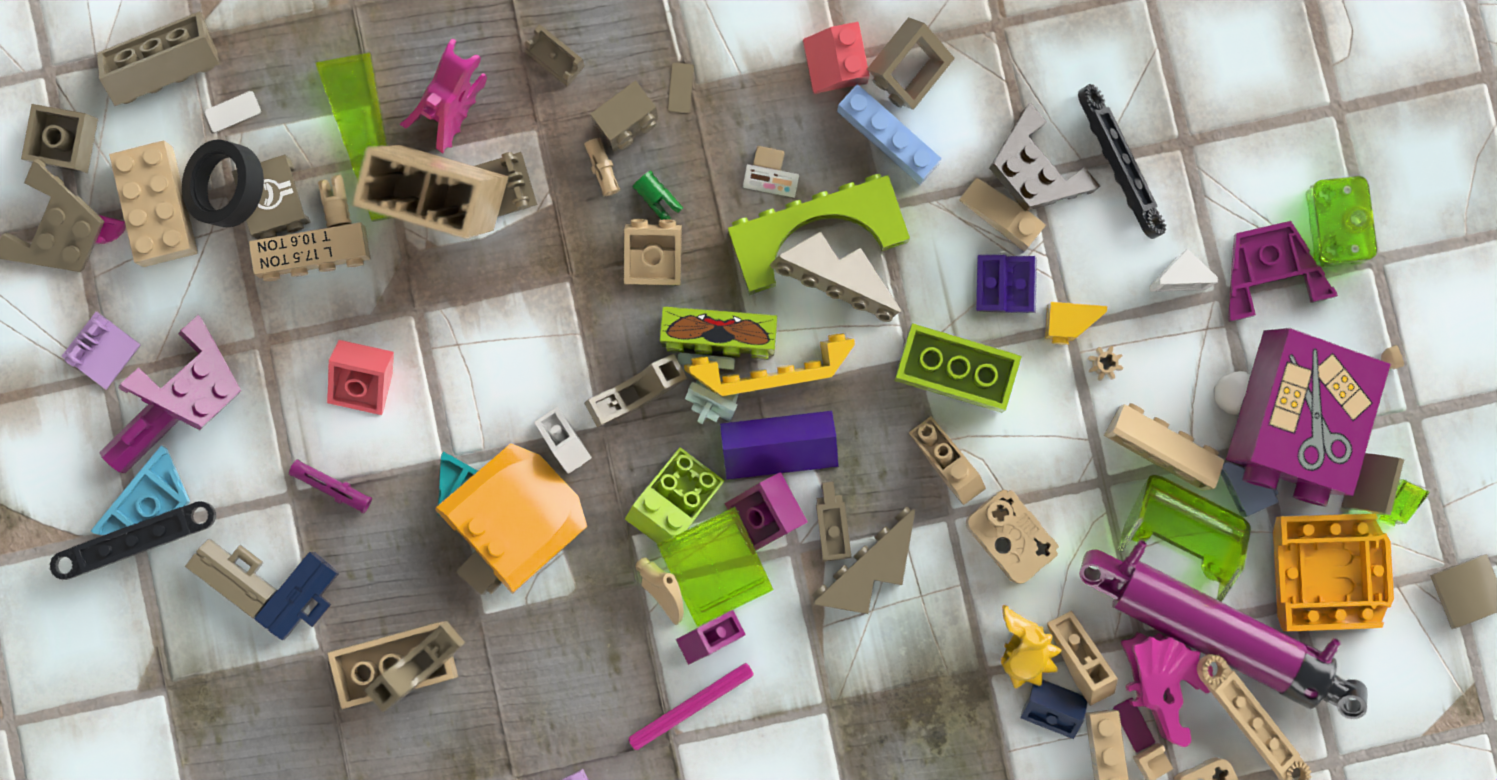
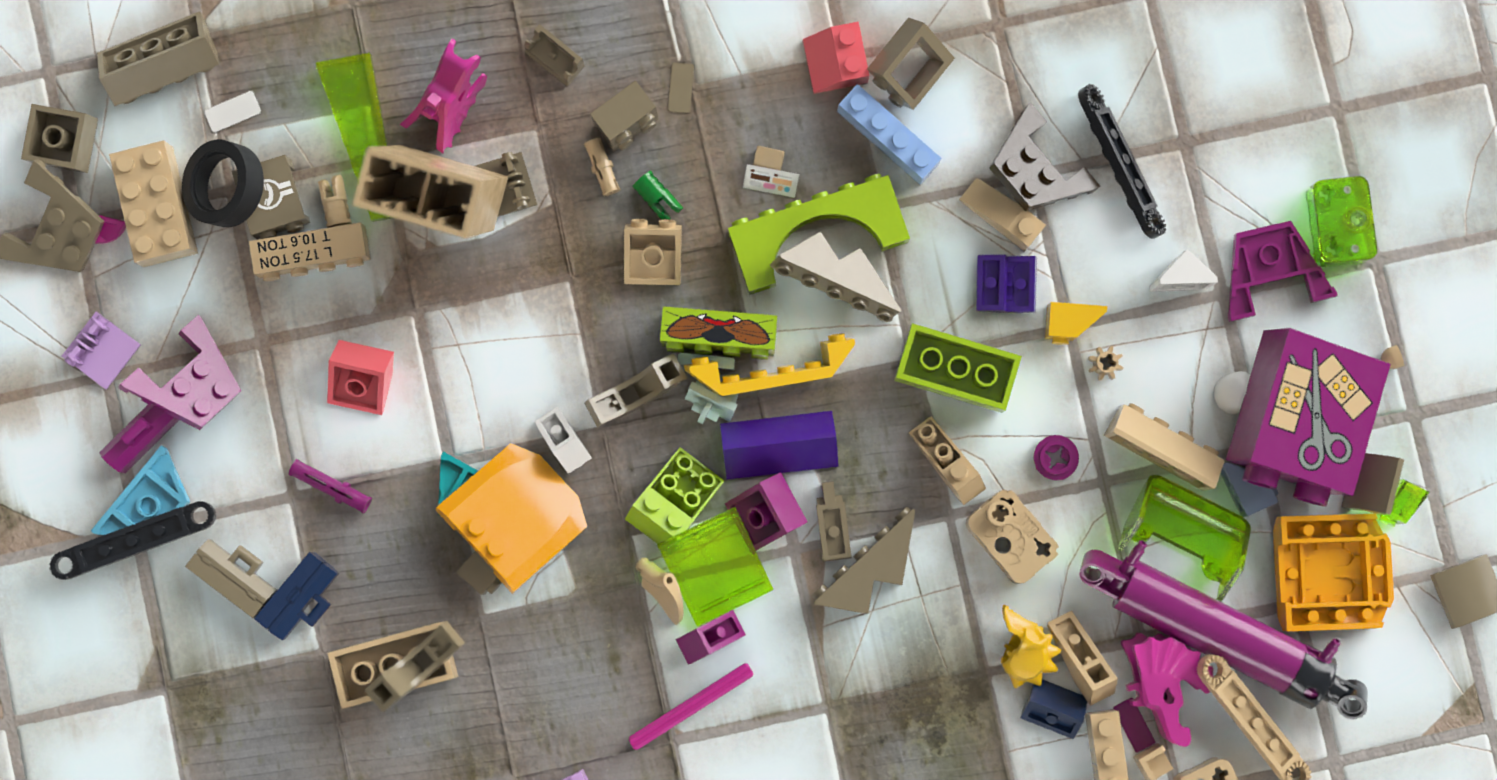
none -> magenta gear [1033,435,1079,481]

